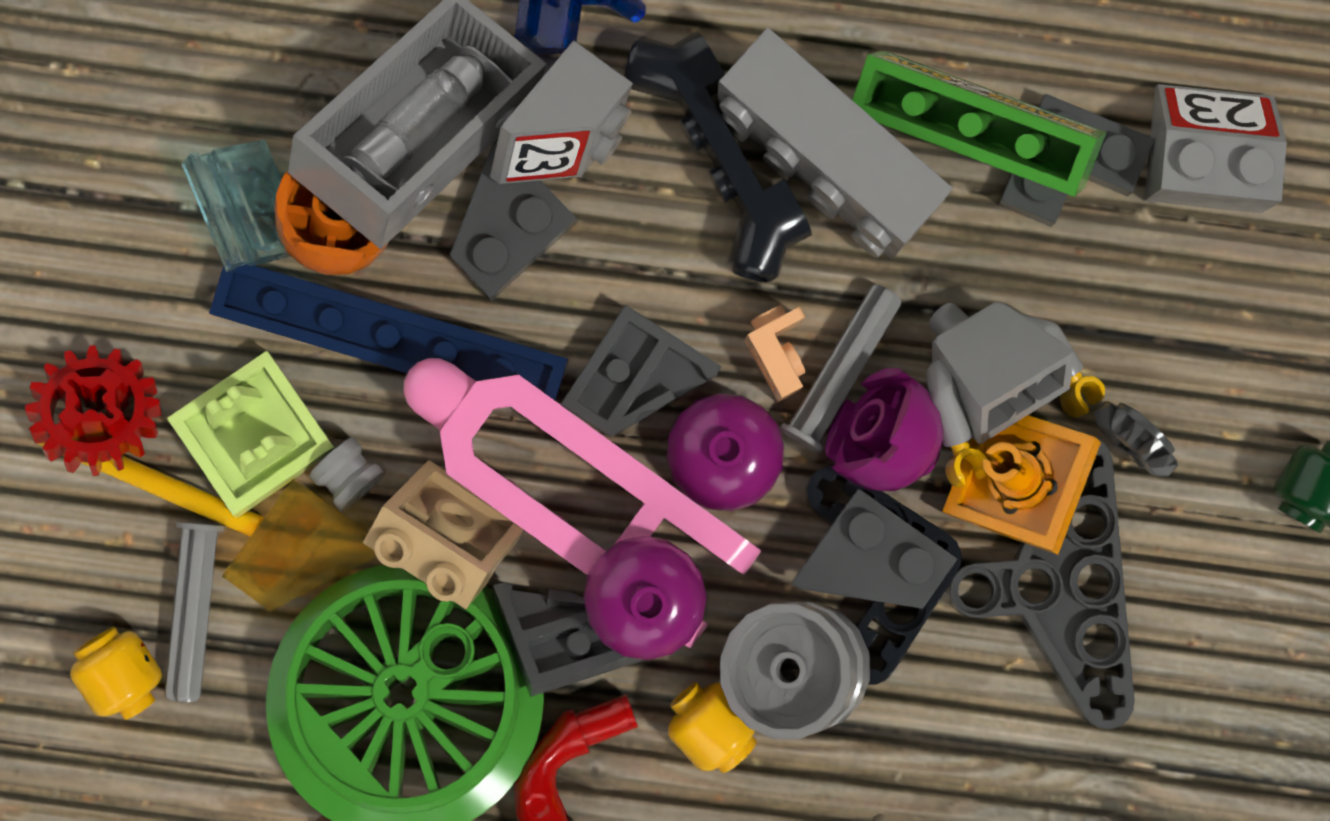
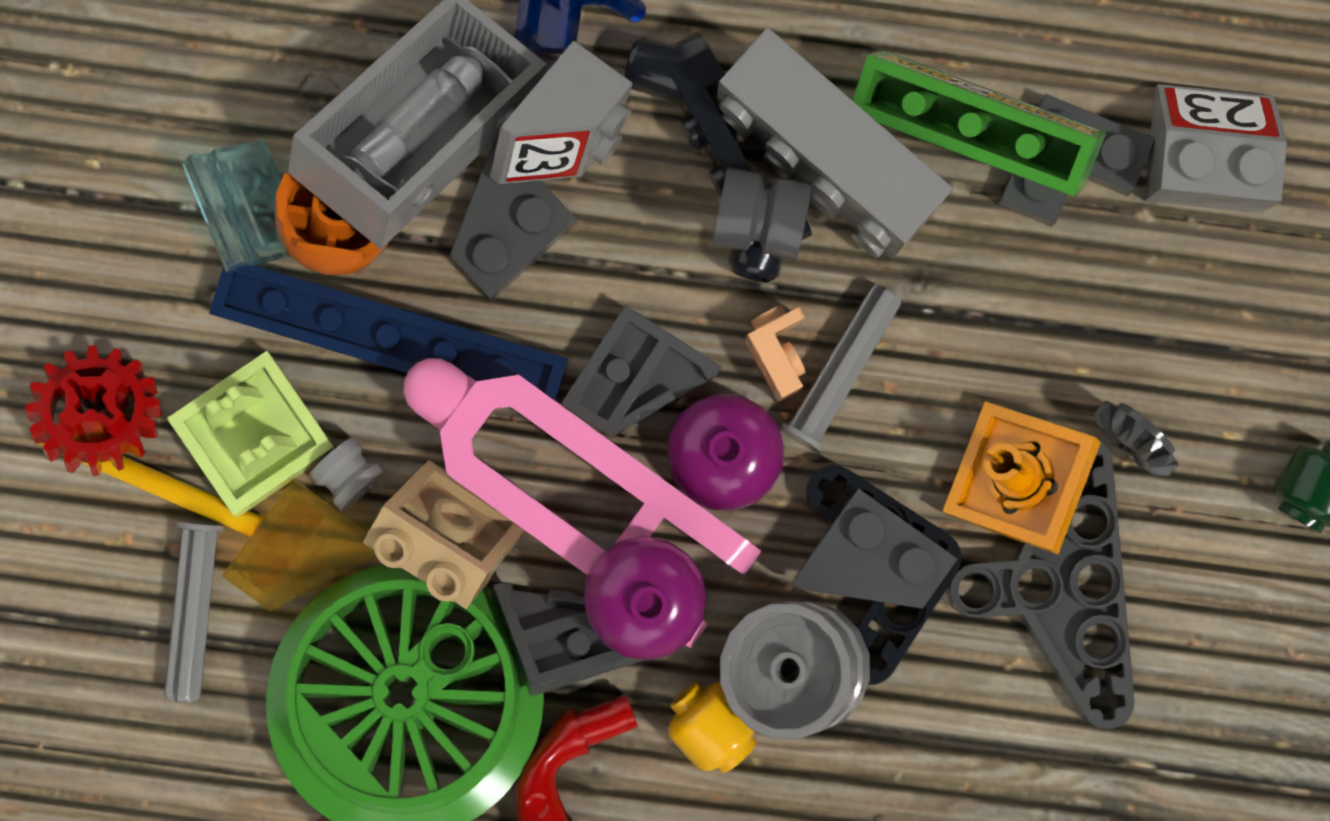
yellow head [70,626,162,720] -> none
magenta cylinder [825,368,944,491] -> none
light grey torso [926,302,1105,488] -> none
none -> dark grey wheel [712,167,812,262]

